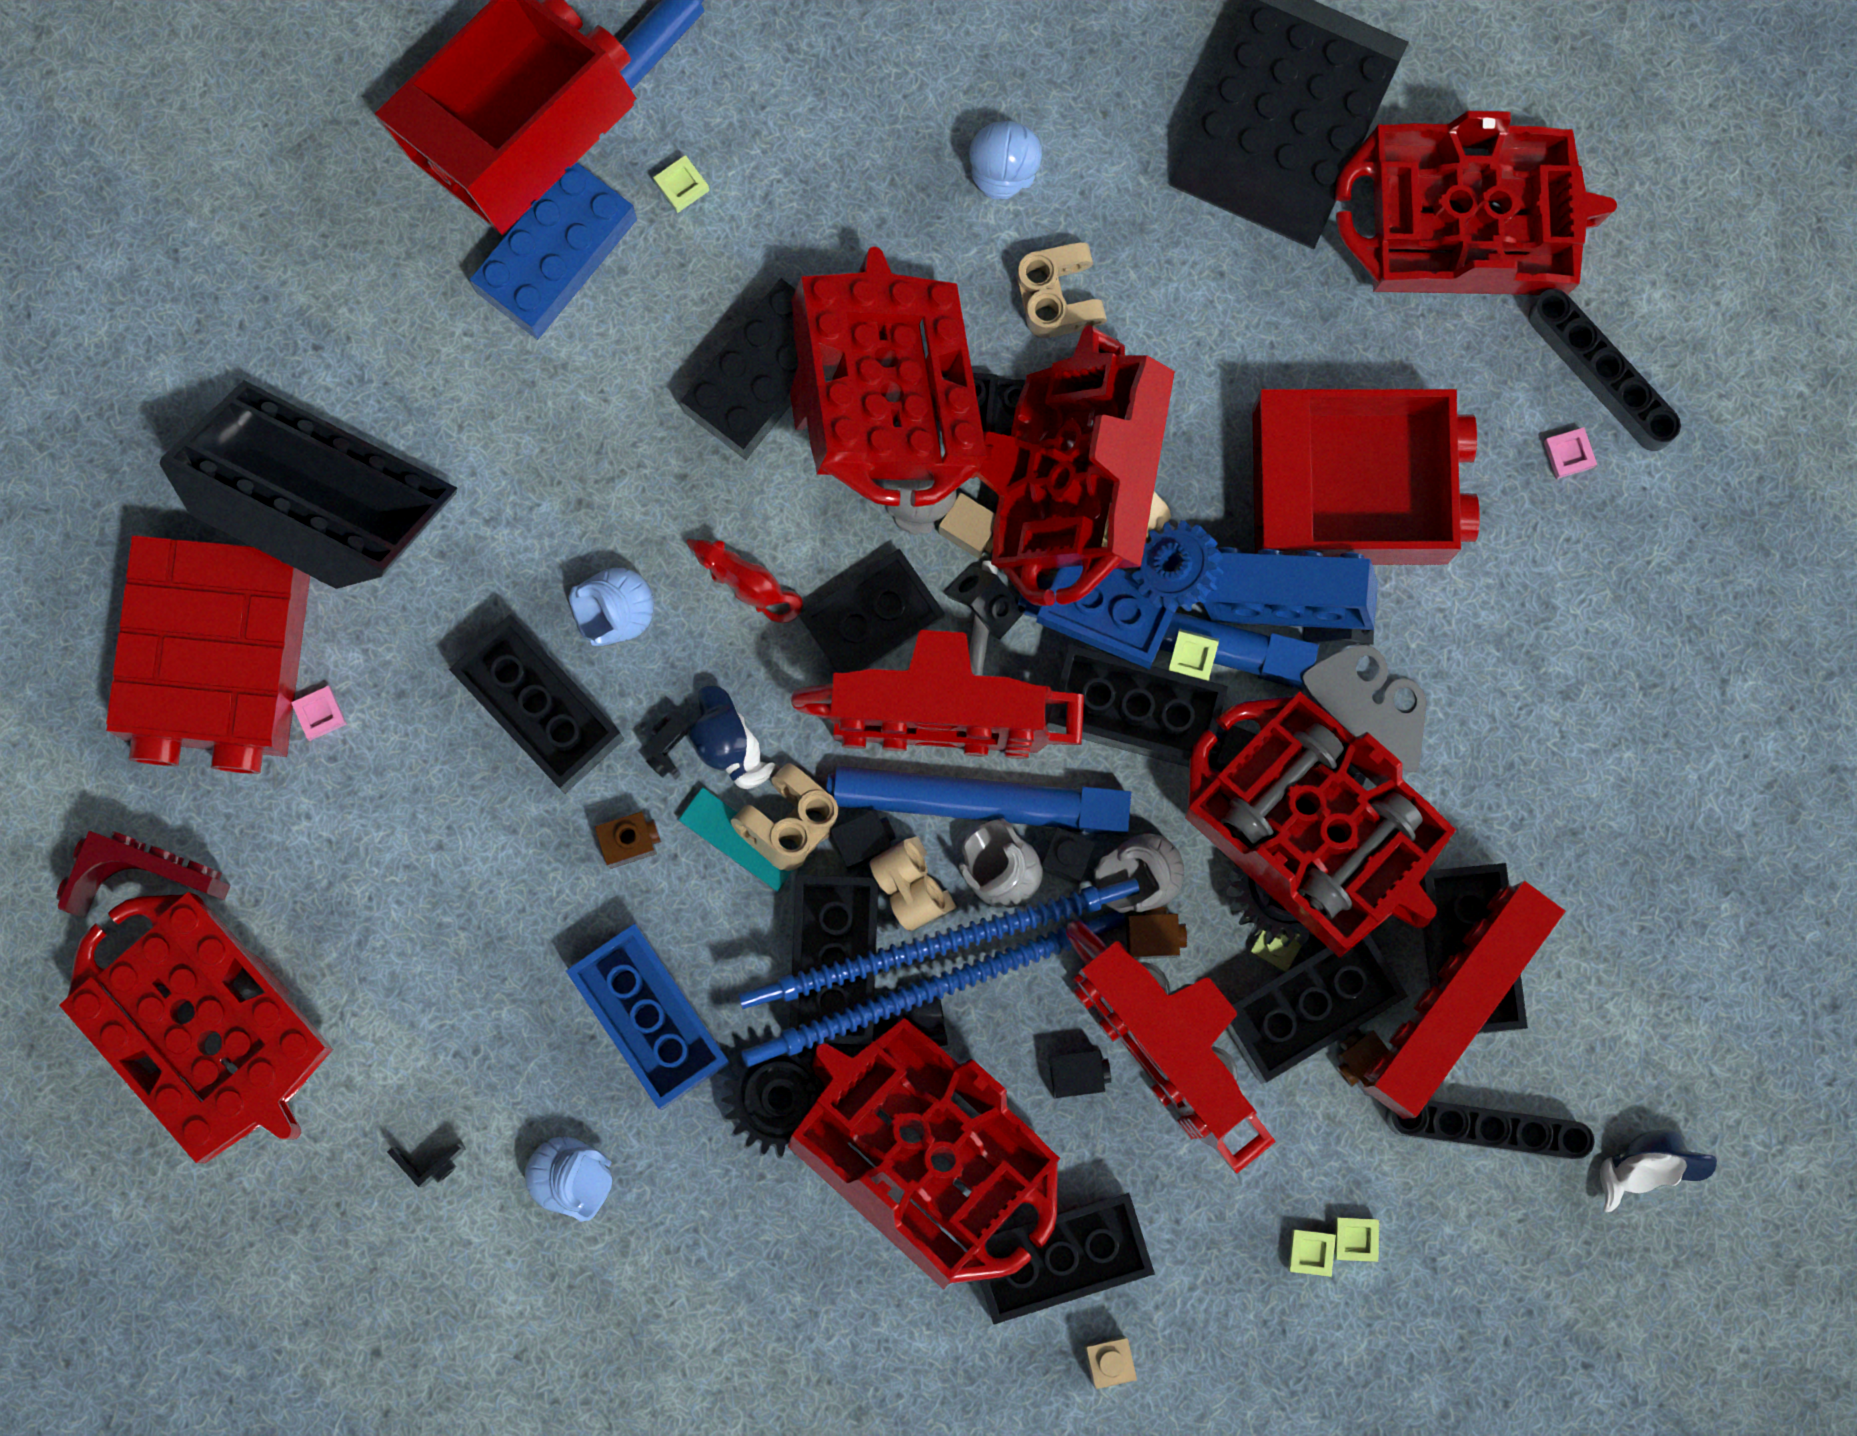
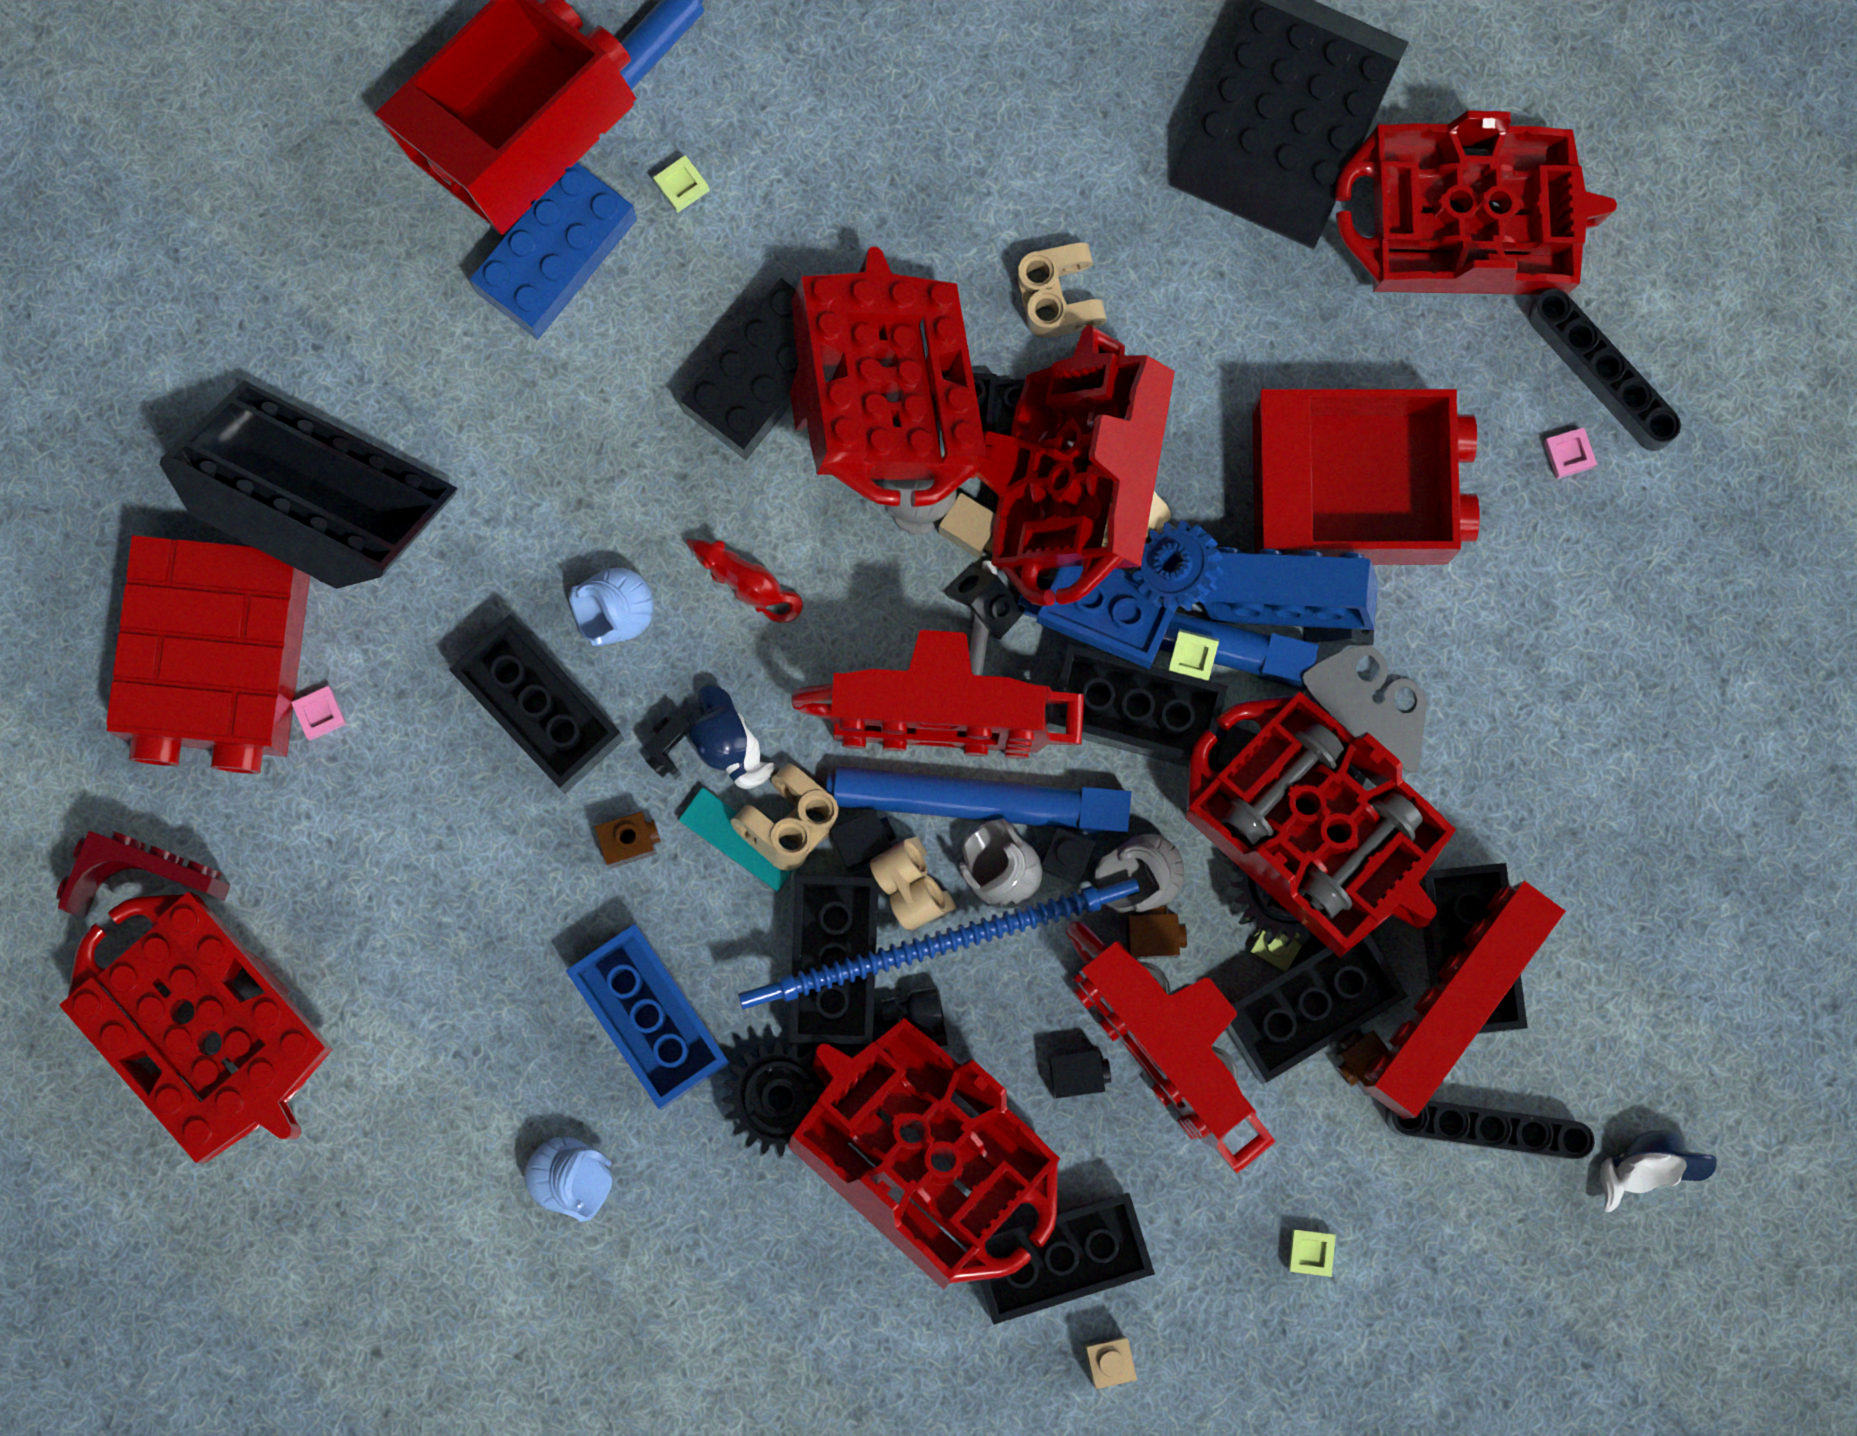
black bracket [387,1144,466,1187] -> none
blue hose [742,911,1125,1067] -> none
black plate [799,548,945,673] -> none
light blue hair [969,120,1042,199] -> none
yellowish green plate [1334,1217,1379,1262] -> none

